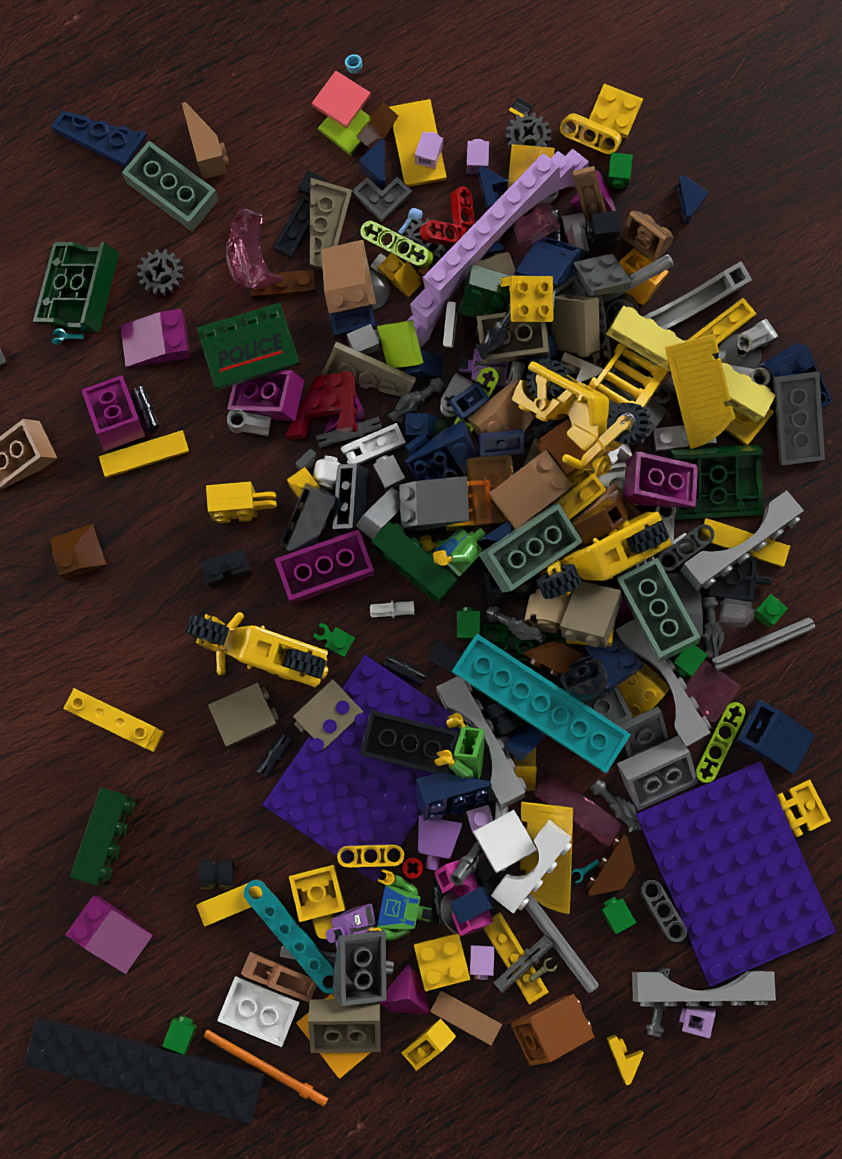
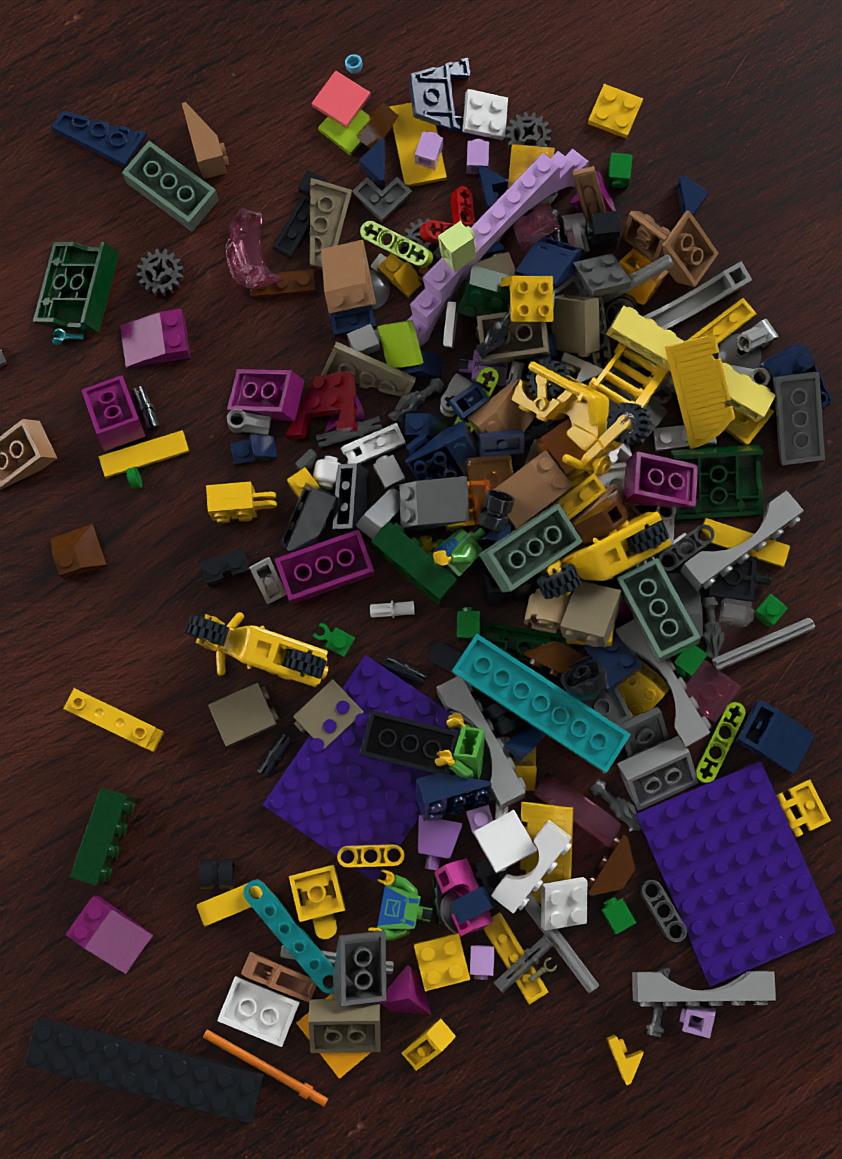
green brick [162,1015,197,1055] -> none
dark green piece [197,303,300,391] -> none
medium lavender torso [326,903,377,948] -> none
light blue hand [398,208,423,235] -> none
red bush [402,858,423,879] -> none
medium nougat tile [430,990,502,1045] -> none
dark grey pin [450,841,485,886] -> none
dark grey piece [486,606,546,643] -> none
black sticker [509,97,533,118] -> none
dark orange slope [510,994,594,1066] -> none
yellow beam [560,113,622,154] -> none
teal hand [571,859,599,883] -> none
none -> green tile [126,466,142,490]
none -> dark blue slope [230,435,278,466]
none -> light grey slope [249,557,287,604]
none -> wing [409,58,477,138]
none -> yellowish green brick [438,221,477,272]
none -> white plate [463,89,508,140]
none -> black wheel [478,490,515,531]
none -> white plate [541,877,587,931]
none -> medium nougat slope [662,211,719,287]

